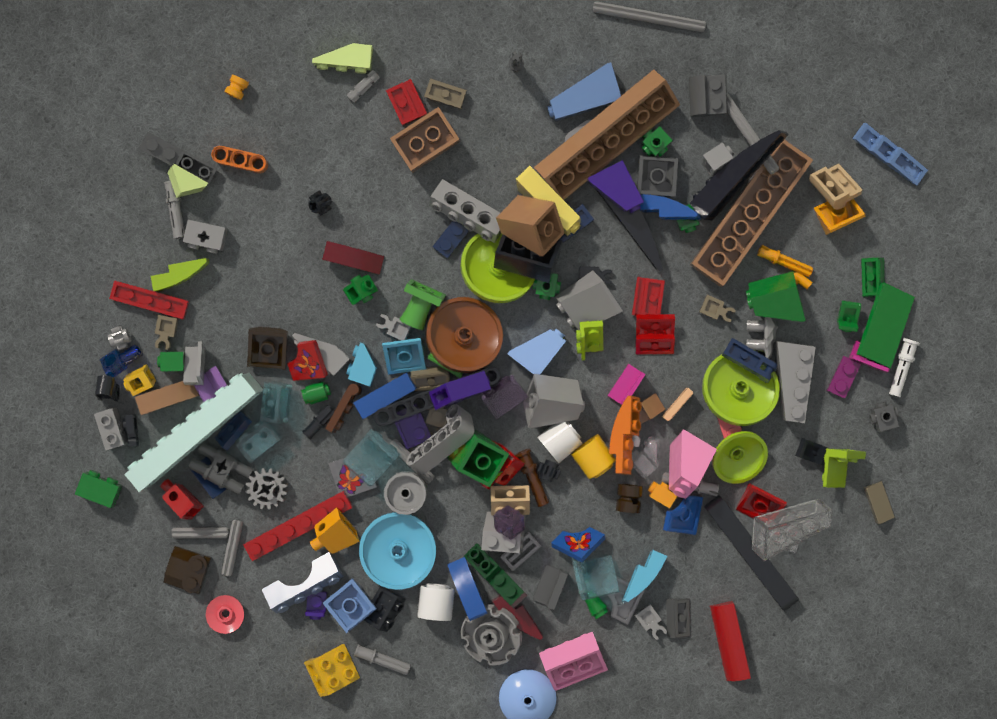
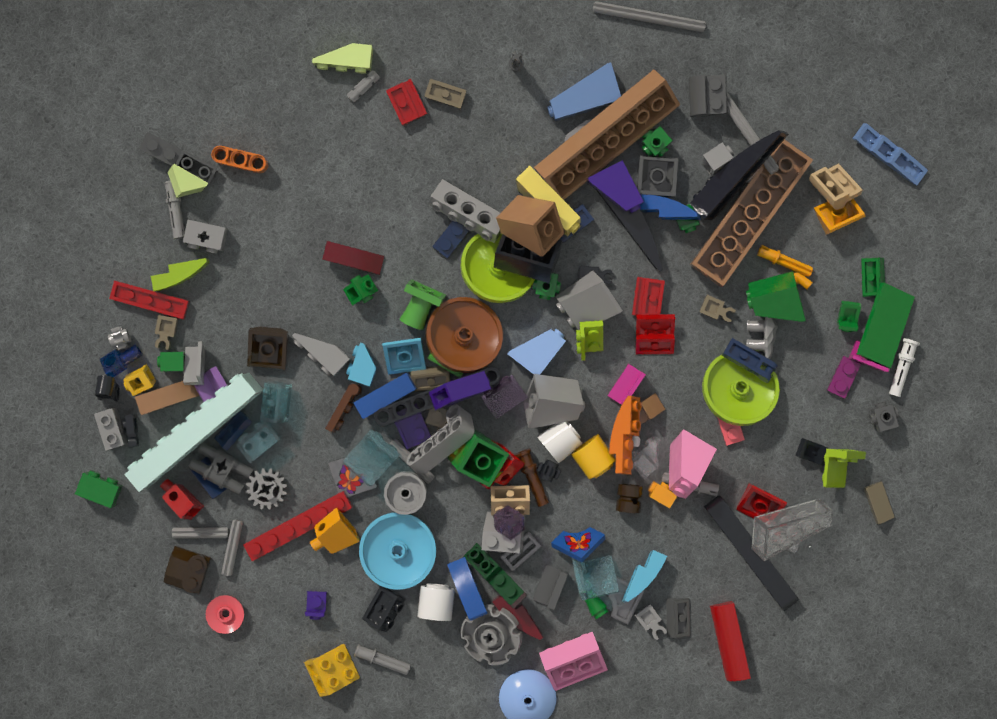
light orange wheel [224,74,249,100] -> none
arch [262,552,344,613] -> none
red tile [287,340,328,381] -> none
green brick [301,381,331,405] -> none
black axle [302,405,335,439] -> none
black gear [308,190,332,216] -> none
medium blue slope [323,578,377,633] -> none
light grey plate [376,314,412,340] -> none
medium nougat brick [390,107,460,173] -> none
light nougat tile [662,387,693,421] -> none
blue tile [663,495,703,535] -> none
lime dish [712,431,768,484] -> none
light grey wedge [774,341,816,423] -> none

